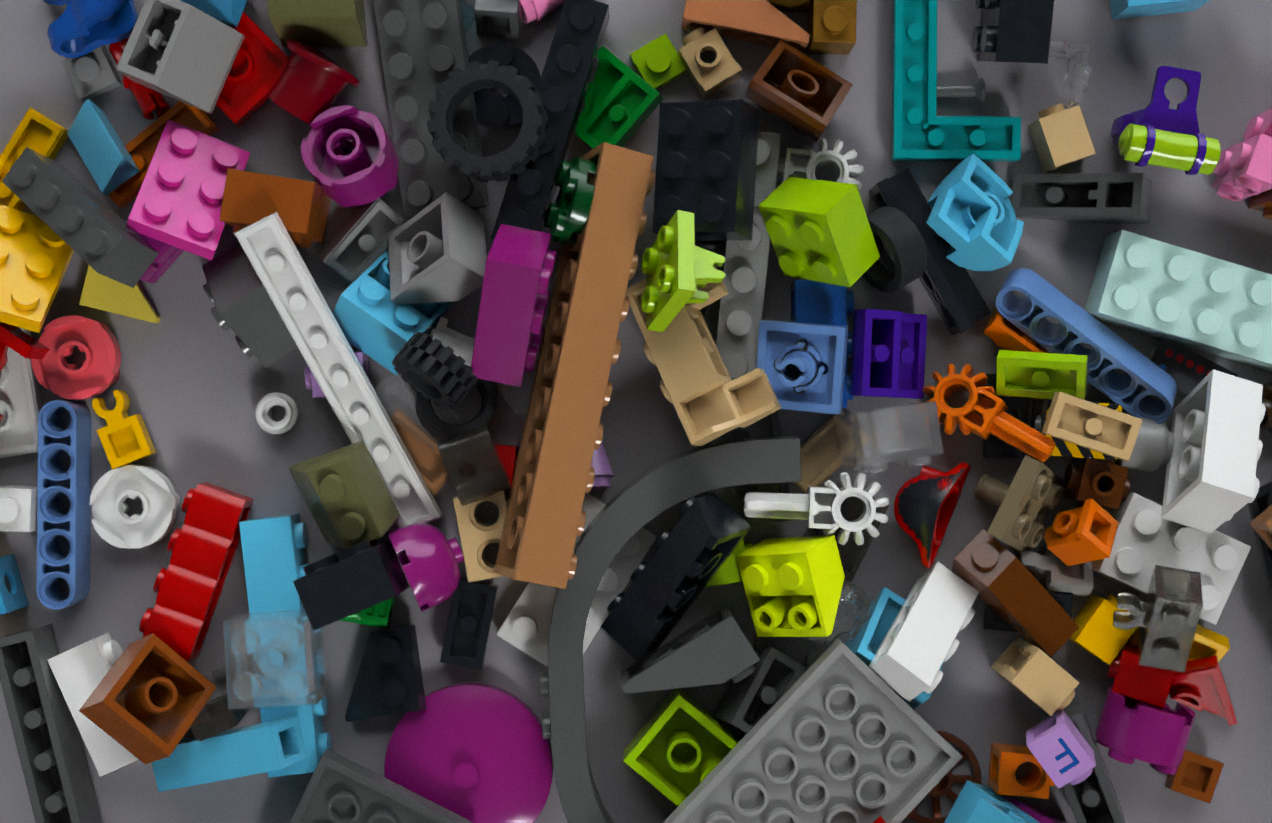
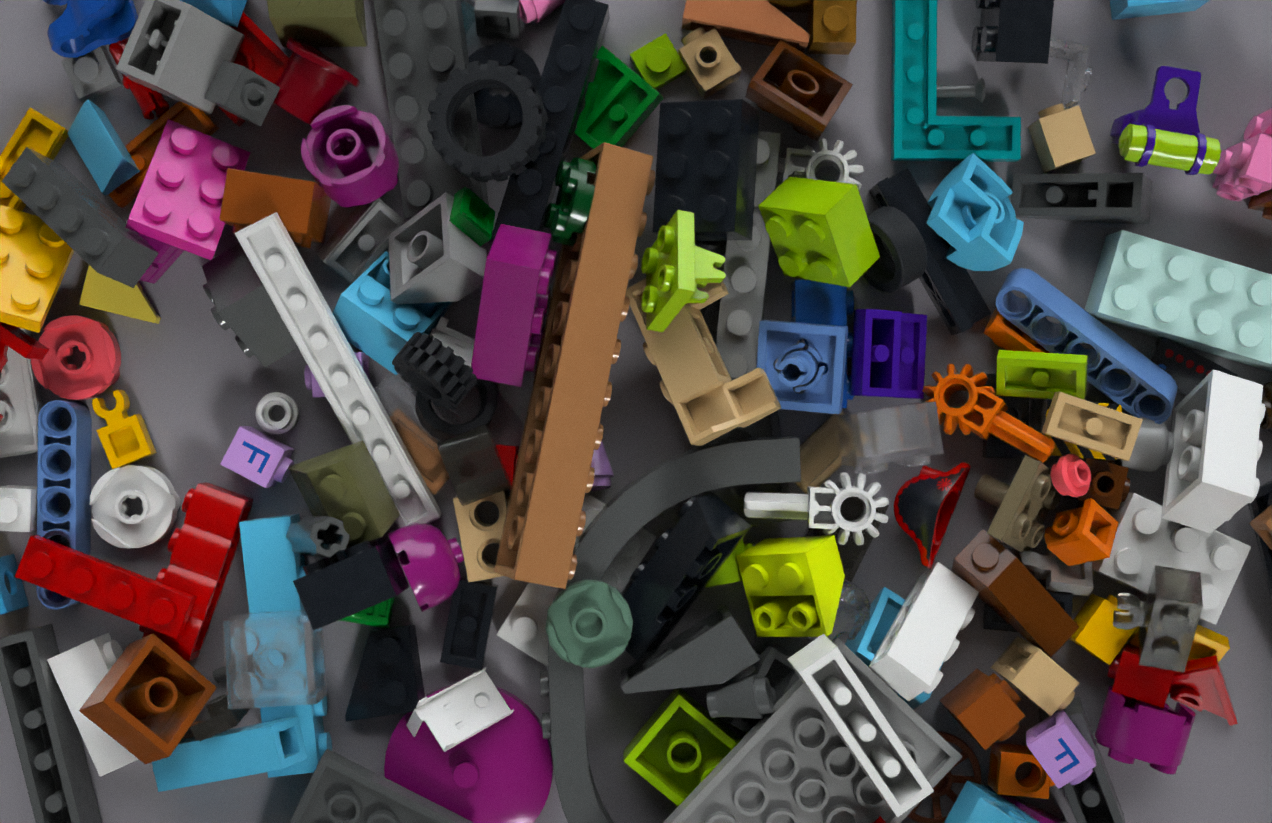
dark orange plate [1164,749,1224,804] -> none
none -> red plate [15,535,197,639]
none -> dark grey brick [204,60,280,126]
none -> lavender brick [220,426,295,488]
none -> dark grey axle [286,516,350,557]
none -> white piece [406,667,514,752]
none -> green tile [449,186,496,247]
none -> sand green tile [545,579,633,668]
none -> dark grey cone [707,675,774,719]
none -> white brick [787,633,934,817]
none -> dark orange brick [939,668,1025,750]
none -> coral plate [1050,454,1091,497]

